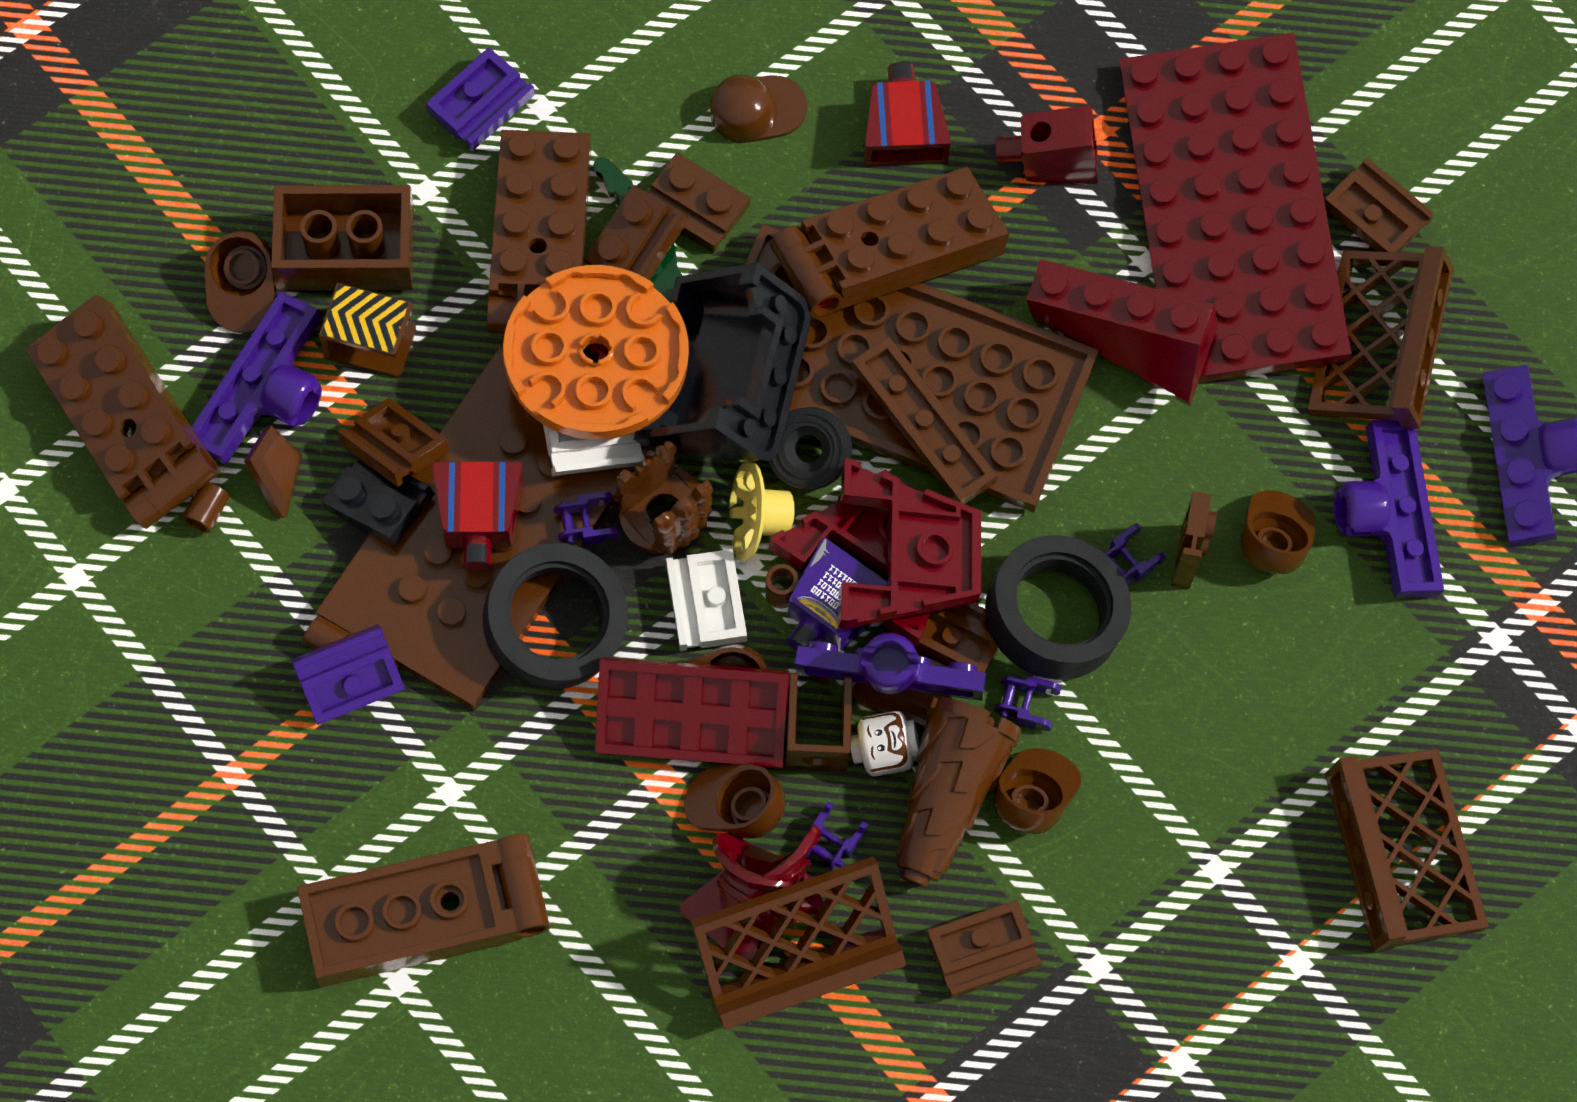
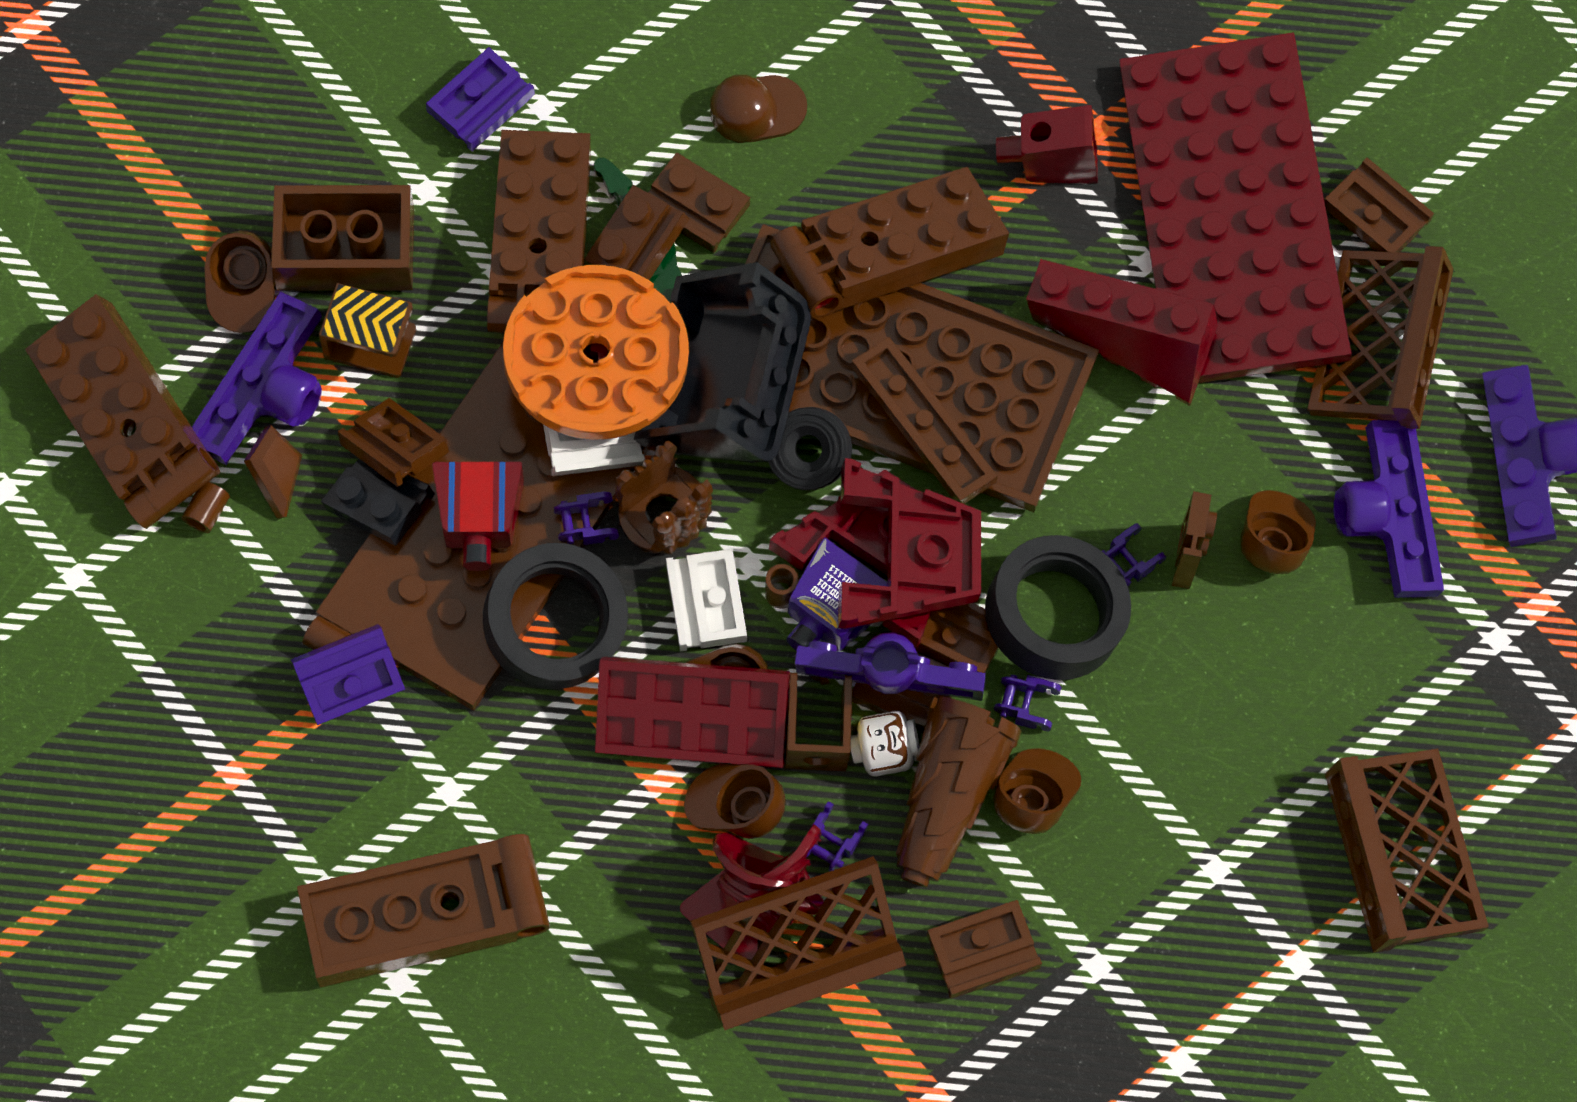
light yellow wheel [729,462,794,562] -> none
torso [864,62,951,167] -> none

